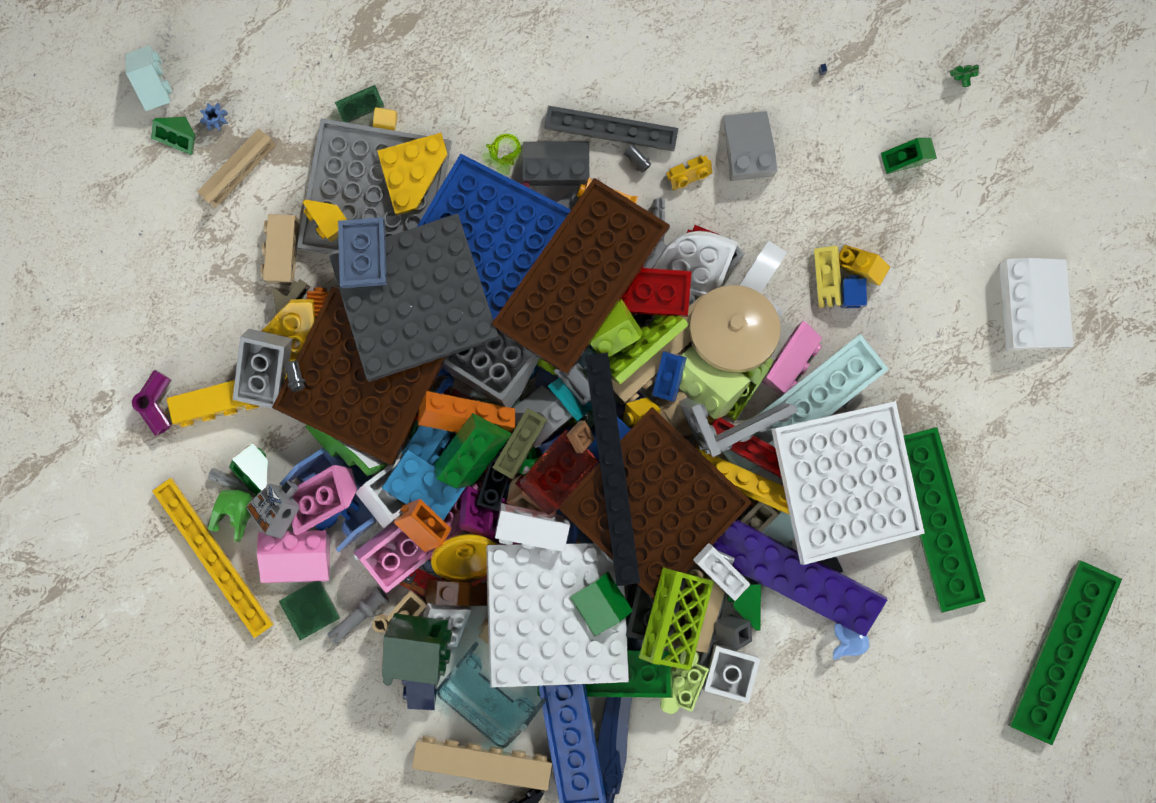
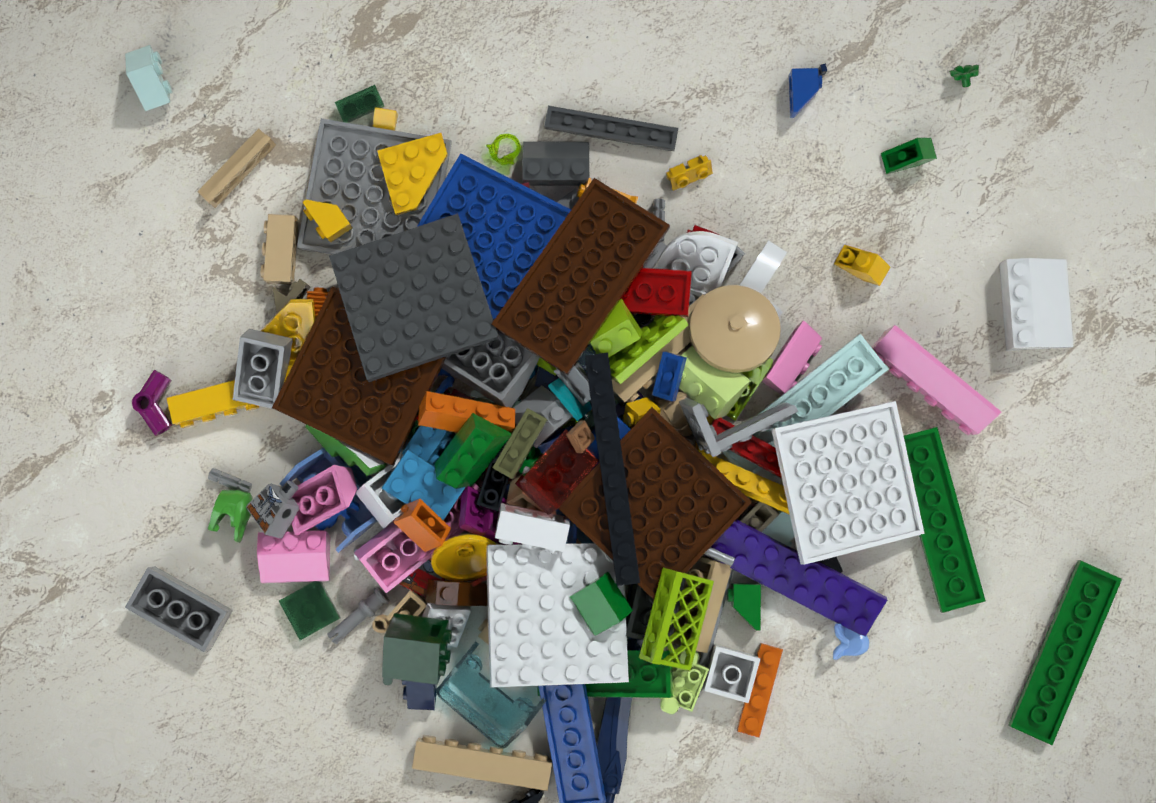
green slope [151,117,195,155] -> none
yellow plate [152,478,275,638] -> none
medium blue gear [200,103,228,131] -> none
slope [229,444,268,496] -> none
dark grey pin [284,361,306,391] -> none
sand blue plate [338,217,387,288] -> none
dark grey pin [624,144,652,173] -> none
white plate [693,543,750,601] -> none
dark grey brick [715,614,752,650] -> none
light grey slope [723,111,777,181] -> none
light yellow hinge [814,246,843,308] -> none
blue brick [841,275,867,309] -> none
none -> light grey brick [125,566,233,652]
none -> orange plate [737,643,783,738]
none -> blue slope [789,68,822,118]
none -> bright pink slope [872,325,1001,435]

